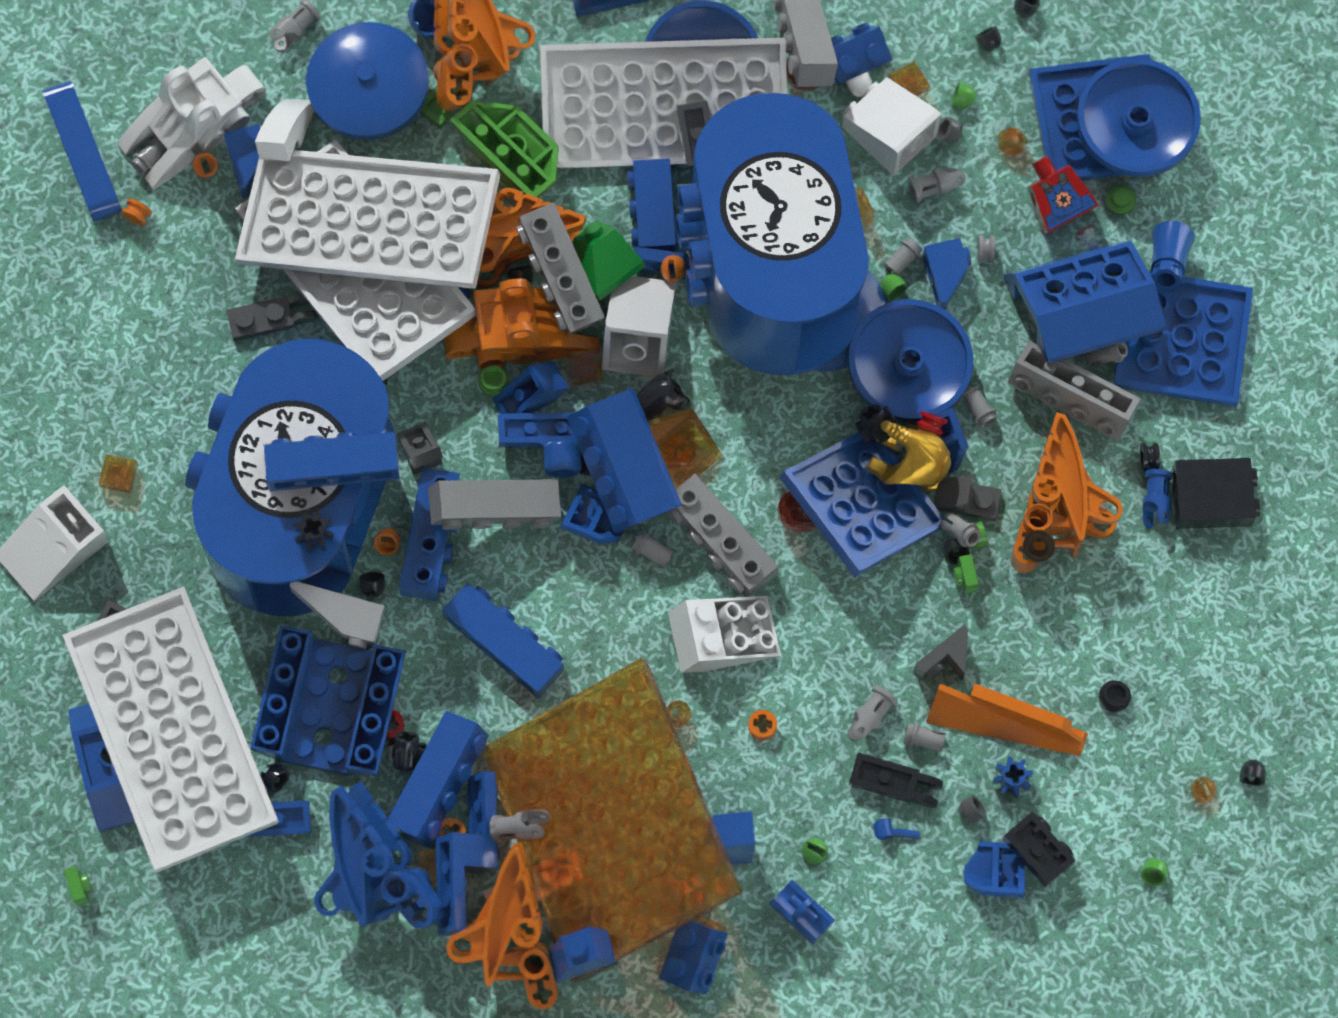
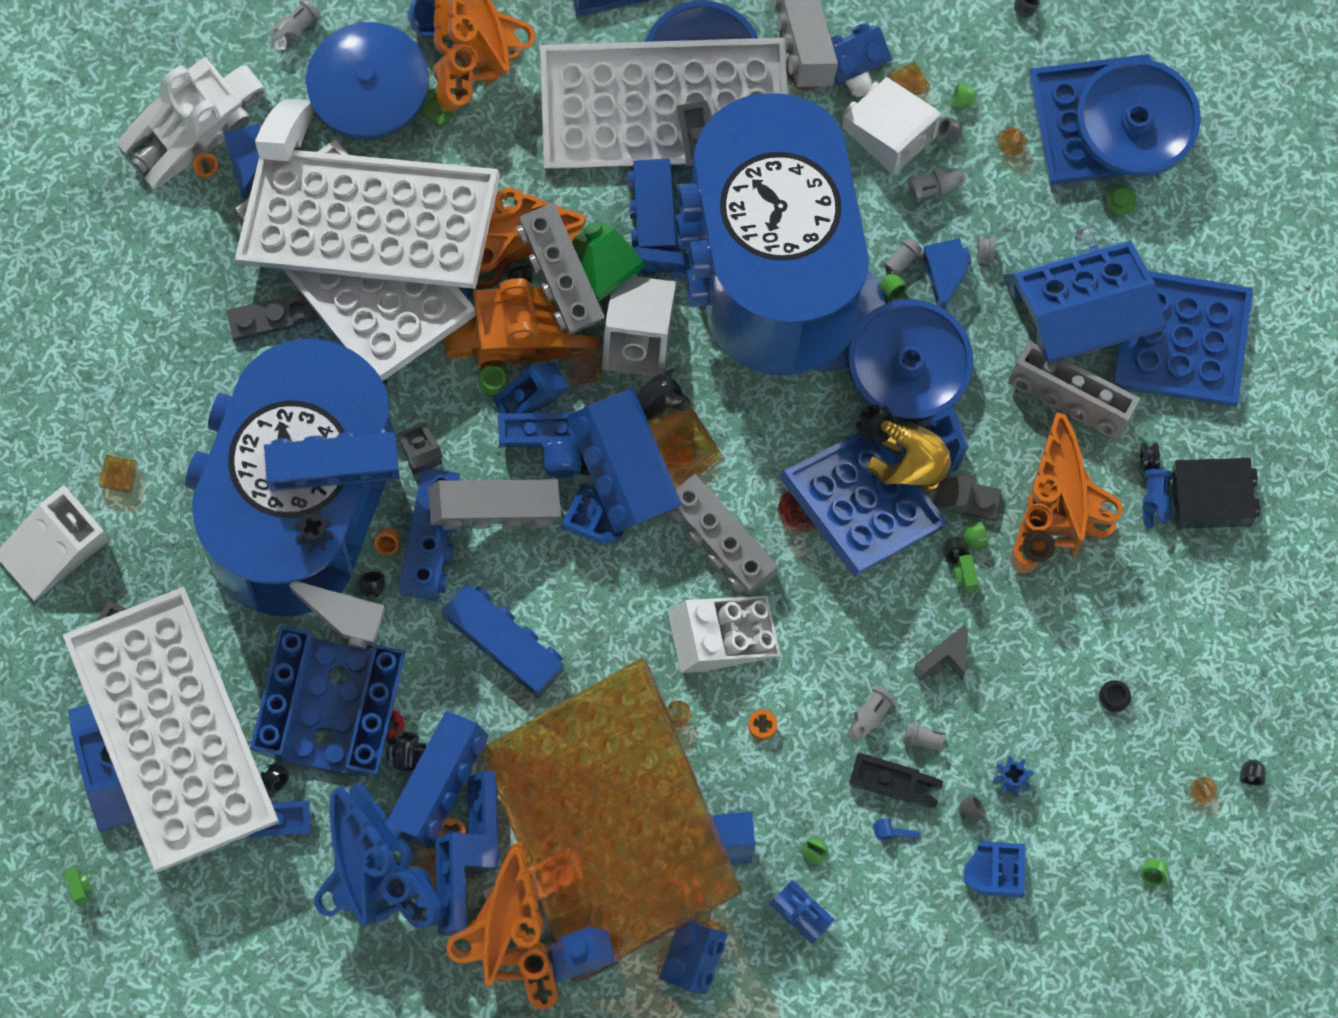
blue beam [42,80,122,222] -> none
orange bush [121,198,152,227] -> none
bright green wedge [450,100,559,198] -> none
light grey piece [489,810,551,844] -> none
light grey pin [632,532,674,568] -> none
orange hinge [661,255,686,282] -> none
clear orange plate [855,187,875,228] -> none
red bush [916,410,948,435] -> none
orange wedge [926,684,1088,756] -> none
light grey pin [941,512,981,547] -> none
light grey pin [961,386,997,428] -> none
black hinge [975,26,1002,52] -> none
black bracket [1002,811,1076,887] -> none
torso [1027,155,1099,233] -> none
light grey pin [1086,342,1128,367] -> none
blue plant [1151,221,1195,291] -> none

